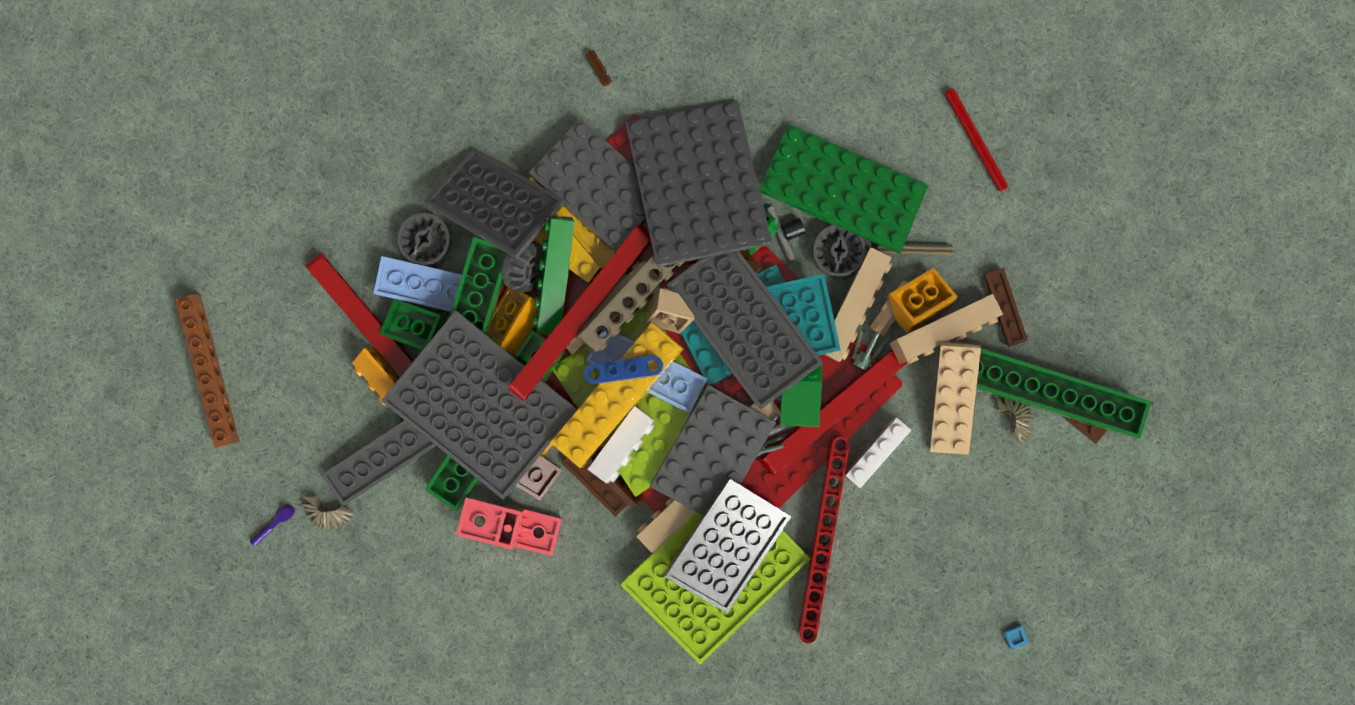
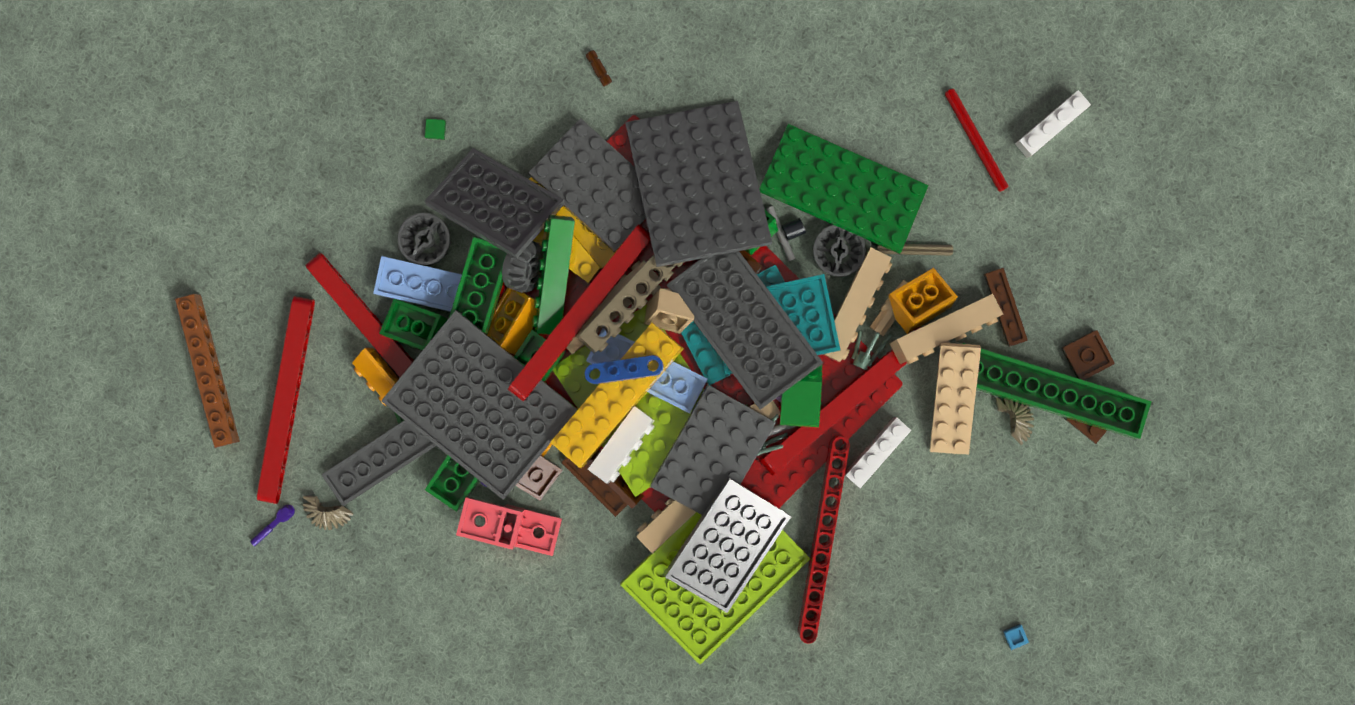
none -> red beam [257,296,315,504]
none -> green tile [425,119,446,140]
none -> white brick [1015,90,1091,158]
none -> reddish brown plate [1061,330,1115,380]

